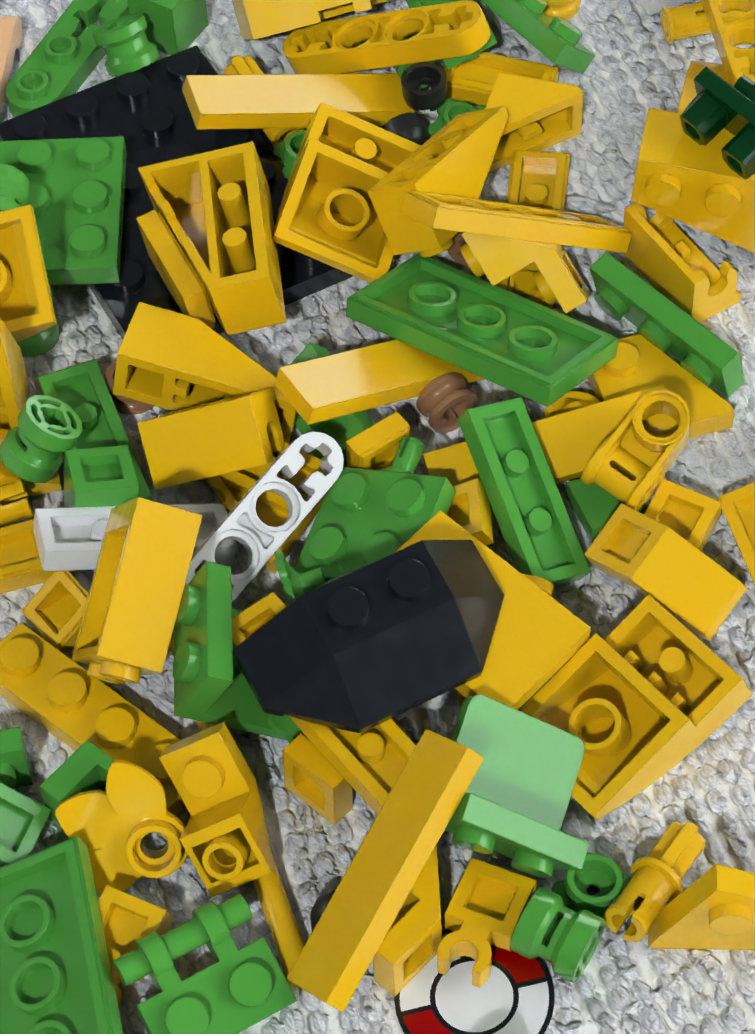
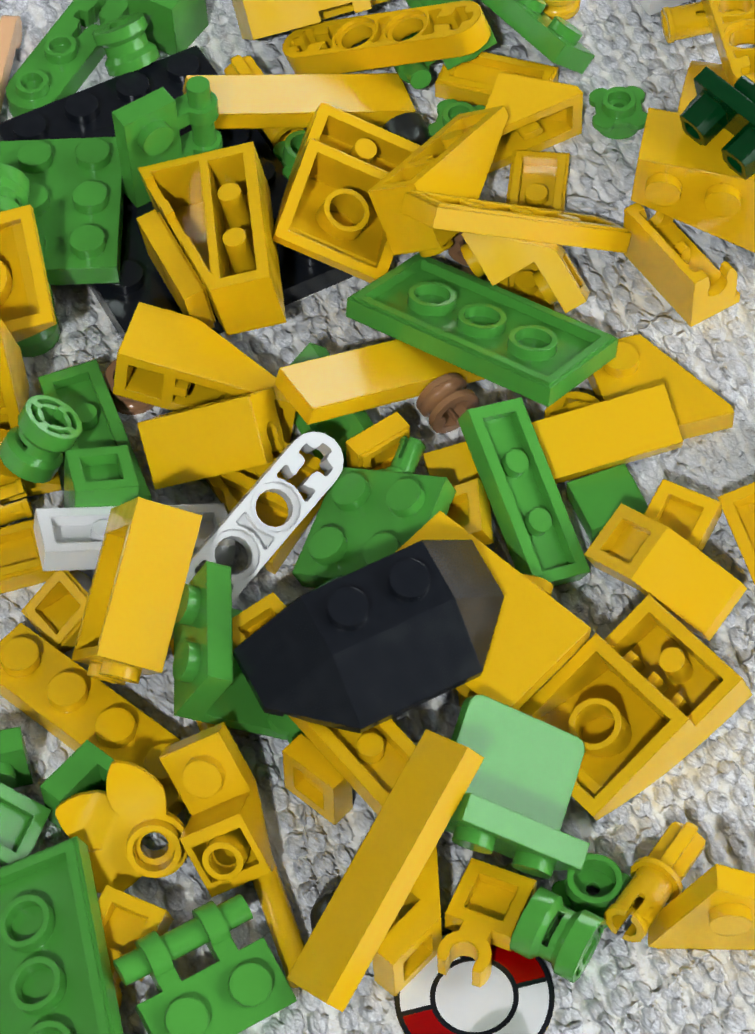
bright green plant [274,550,325,603] -> none
pearl dark grey hinge [401,62,447,112] -> none
yellow piece [580,390,690,512] -> none
bright green plate [589,252,745,398] -> none
none -> bright green plate [112,76,223,208]
none -> bright green plate [589,86,647,139]

